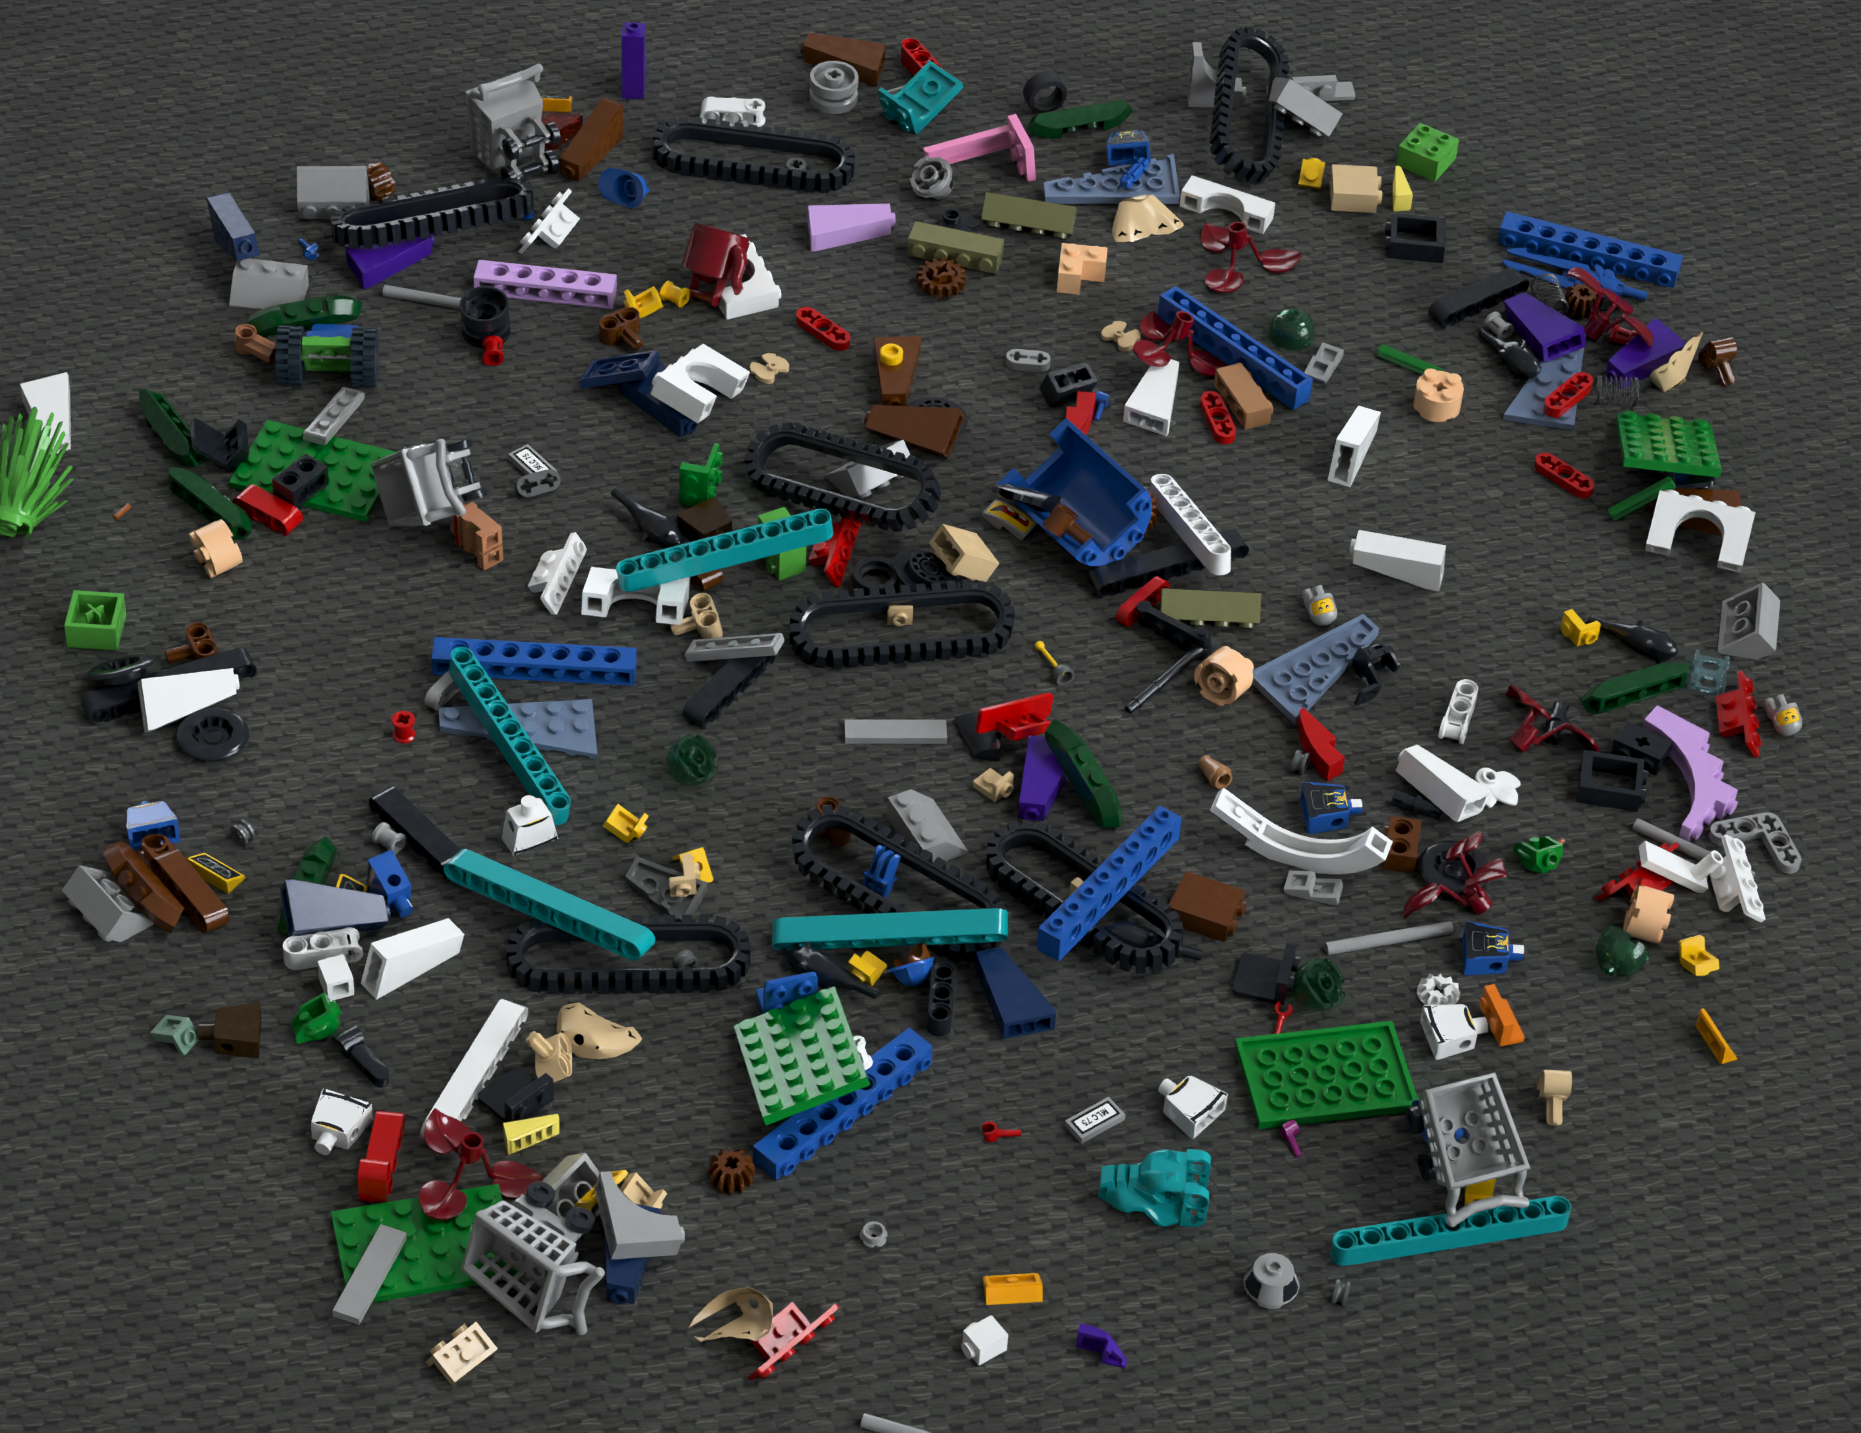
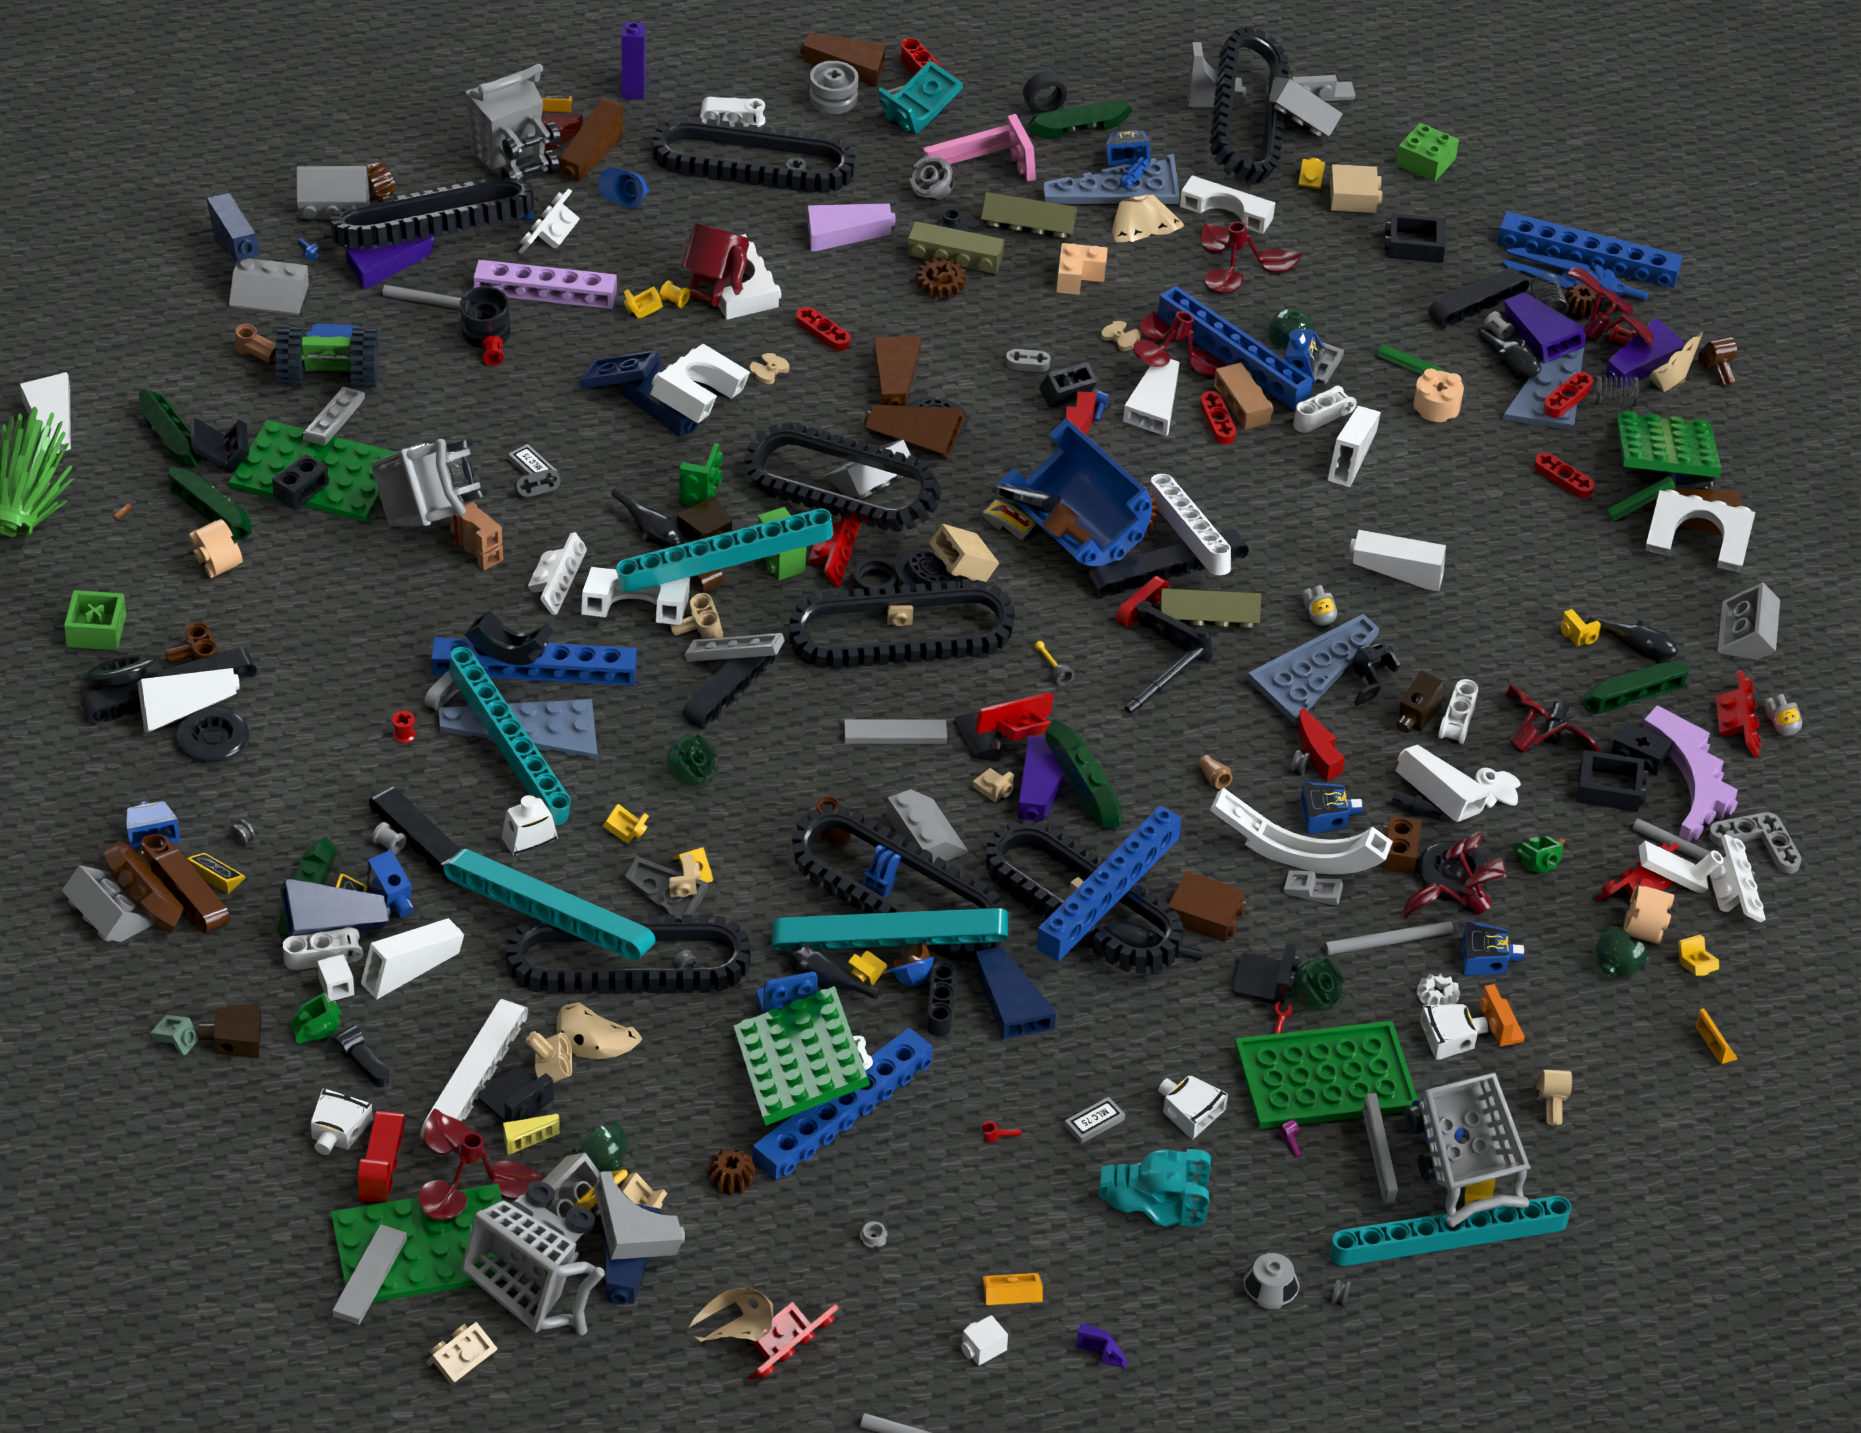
red beam [232,484,303,536] -> none
dark green brick [245,295,362,337] -> none
reddish brown beam [599,307,643,351] -> none
yellow tile [879,344,903,366] -> none
light nougat brick [1194,646,1254,706] -> none
light yellow slope [1393,166,1413,212] -> none
clear light blue piece [1690,650,1730,695] -> none
none -> black arch [464,611,553,665]
none -> clear green cylinder [572,1121,629,1172]
none -> blue torso [1285,329,1326,384]
none -> white piece [1293,386,1357,433]
none -> light grey tile [1362,1093,1398,1203]
none -> dark brown torso [1396,670,1443,733]

